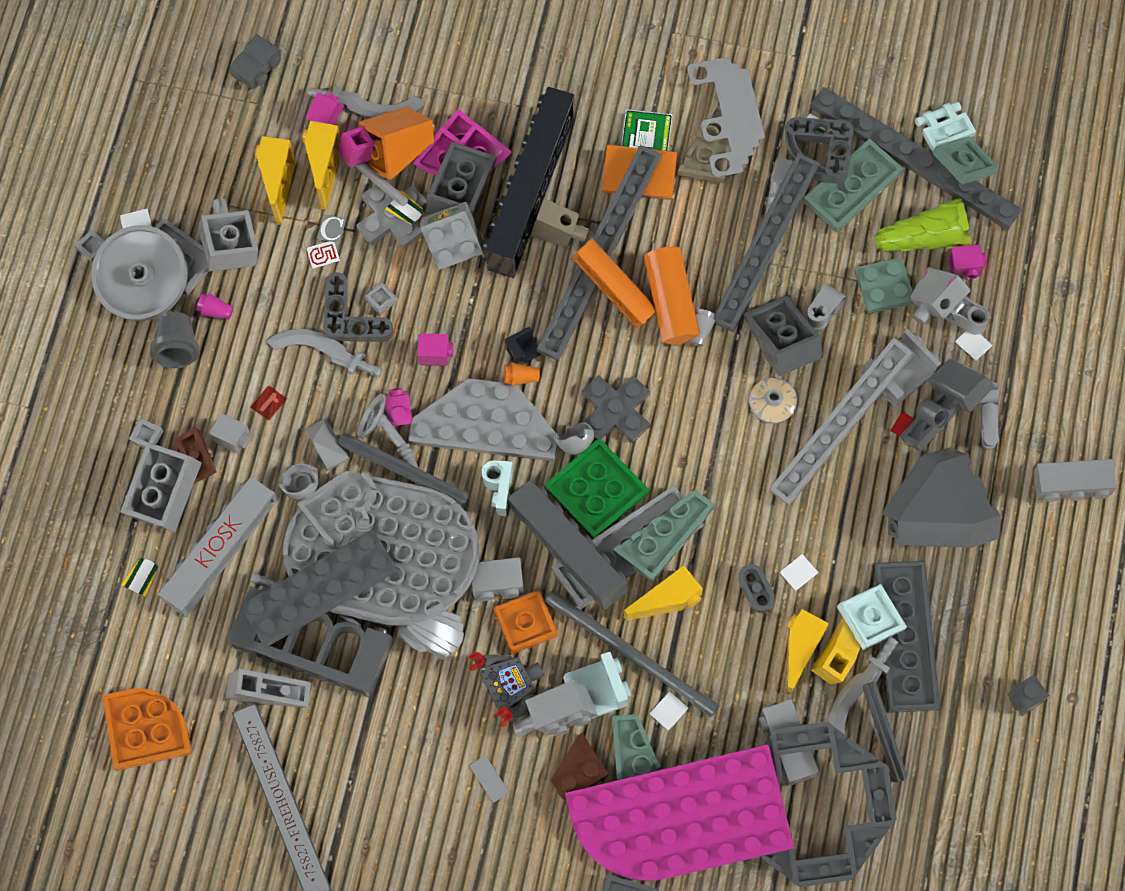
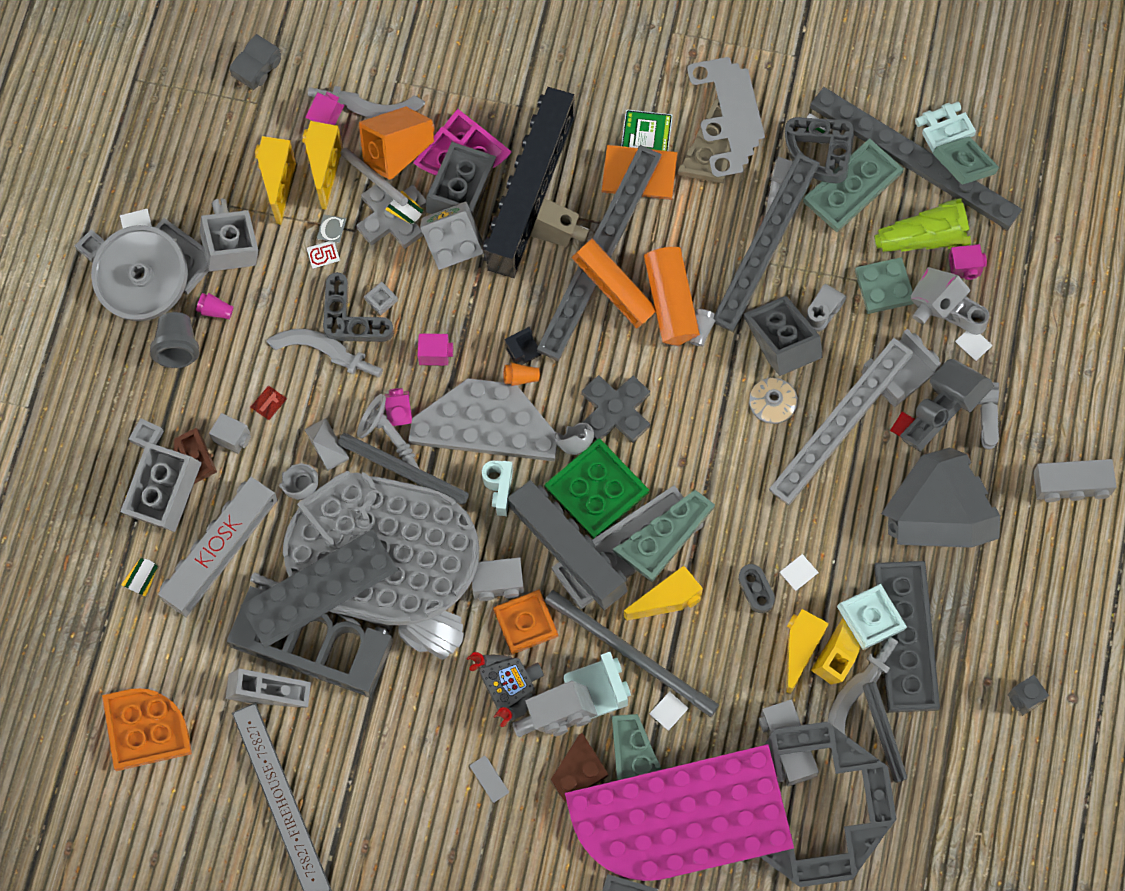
dark pink brick [337,126,375,168] -> none

